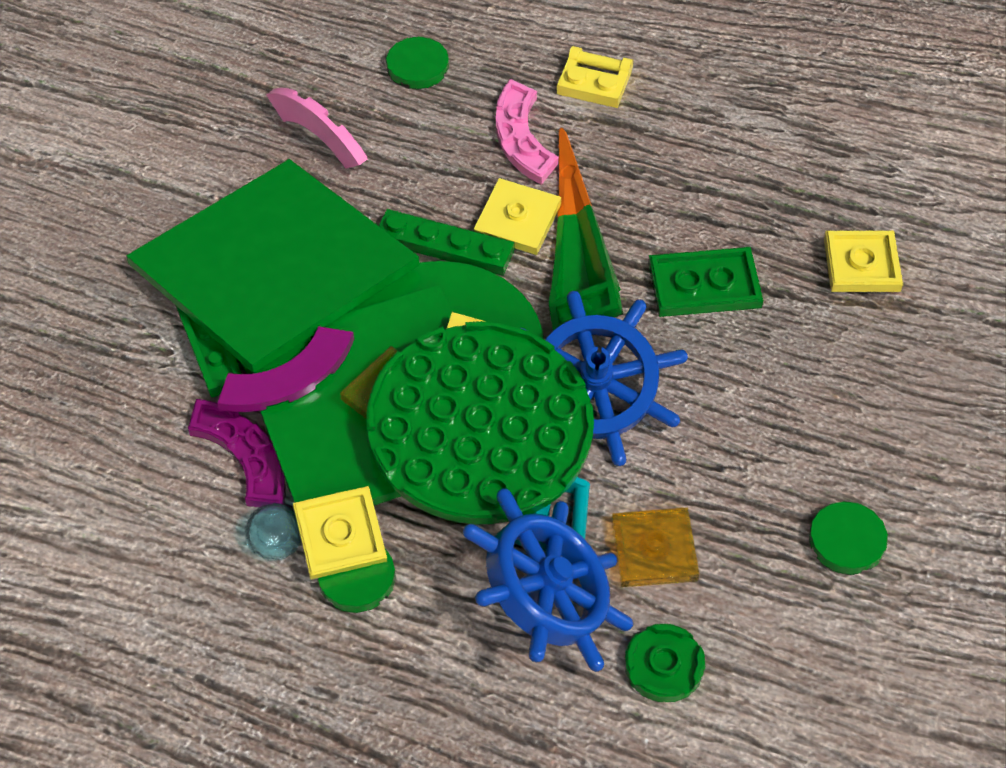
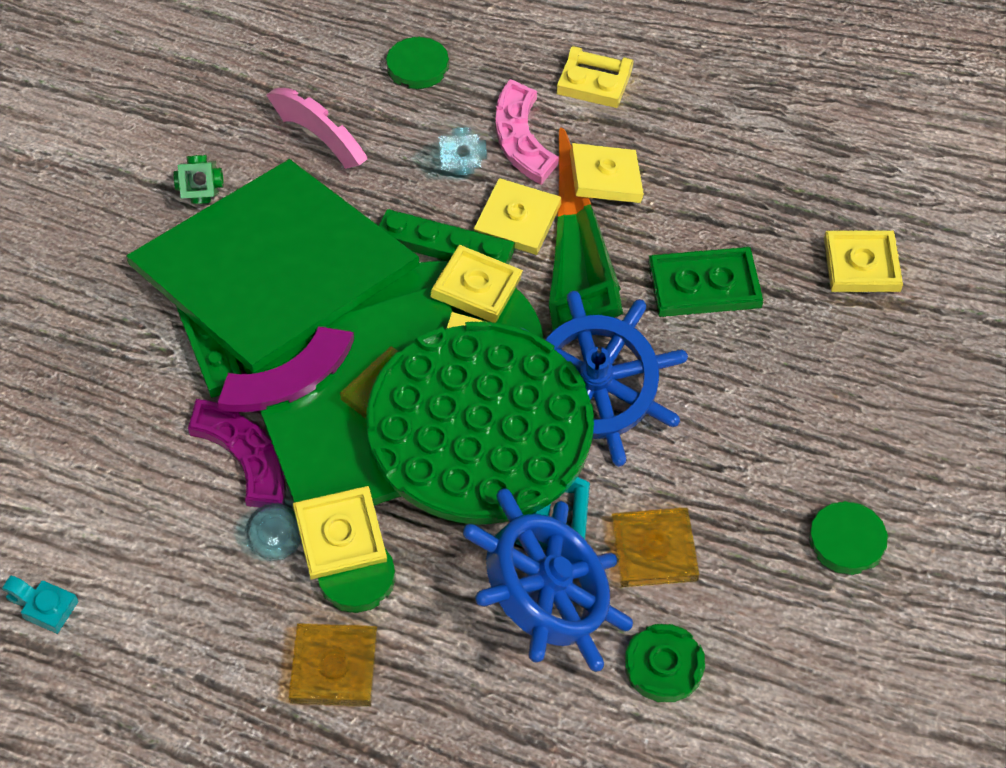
none -> teal plate [2,575,79,634]
none -> green brick [174,155,224,204]
none -> clear yellow plate [288,624,378,706]
none -> light yellow plate [430,245,523,323]
none -> clear light blue brick [438,127,487,175]
none -> light yellow plate [570,143,644,203]

